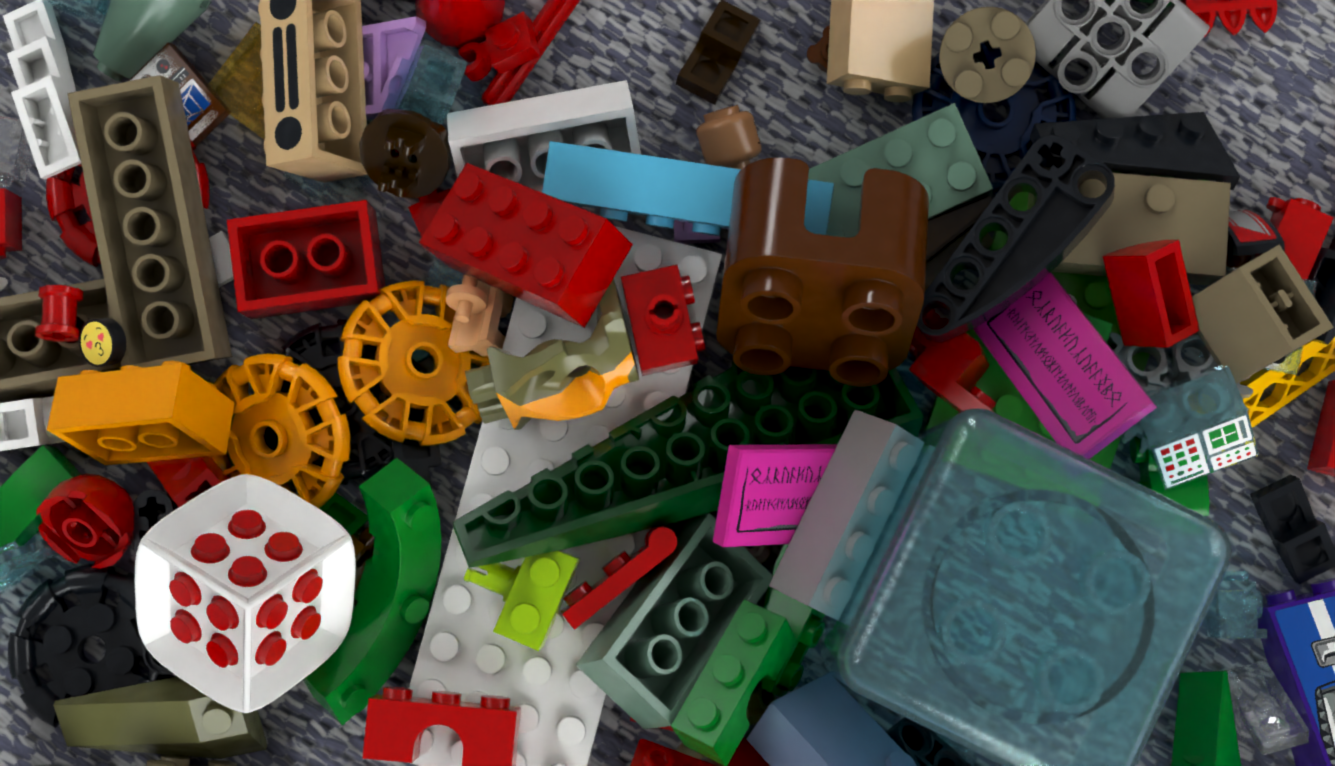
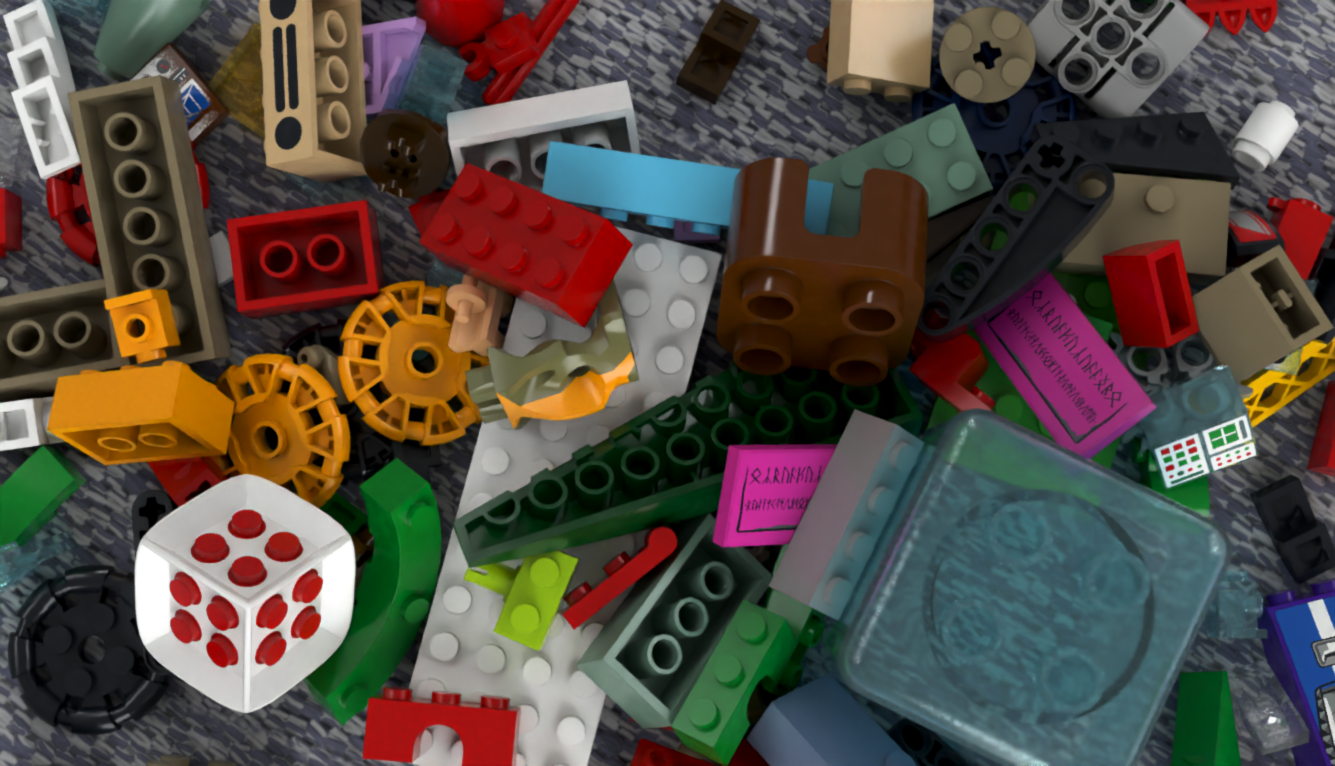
red bush [35,285,83,342] -> none
red cylinder [36,474,135,569] -> none
olive wedge [53,677,267,759] -> none
tile [79,318,126,367] -> none
red brick [621,264,705,376] -> none
medium nougat head [697,105,762,169] -> none
none -> light orange brick [104,289,181,364]
none -> dark tan arm [297,344,350,406]
none -> white brick [1231,101,1299,172]

